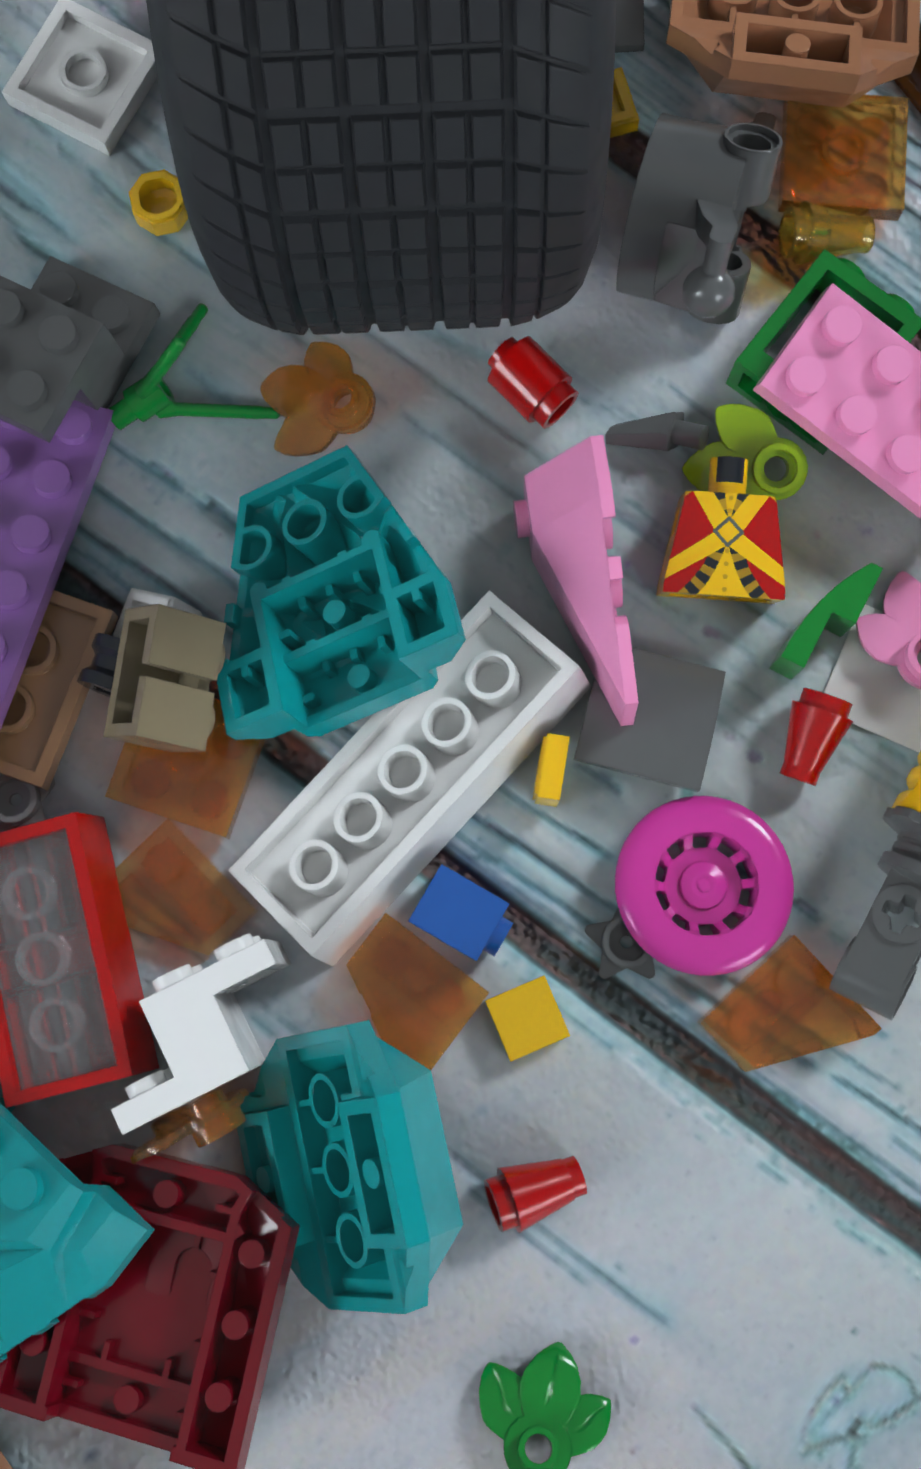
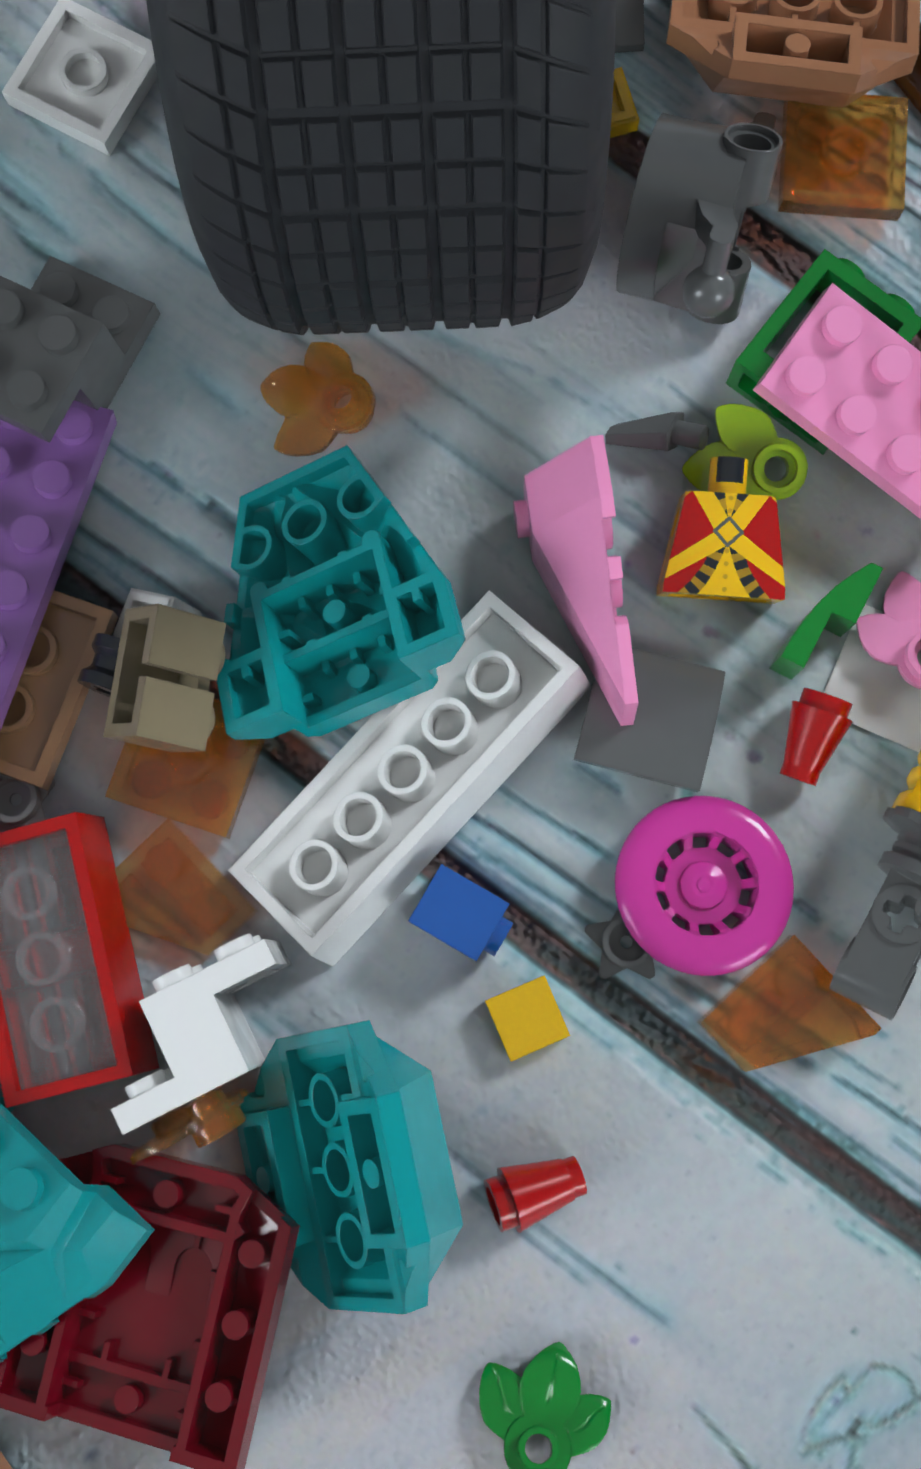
green plant [108,303,281,430] -> none
yellow tile [129,169,188,236] -> none
clear orange wing [346,913,490,1070] -> none
red brick [487,336,579,429] -> none
yellow tile [532,733,570,807] -> none
clear yellow cone [779,201,875,265] -> none

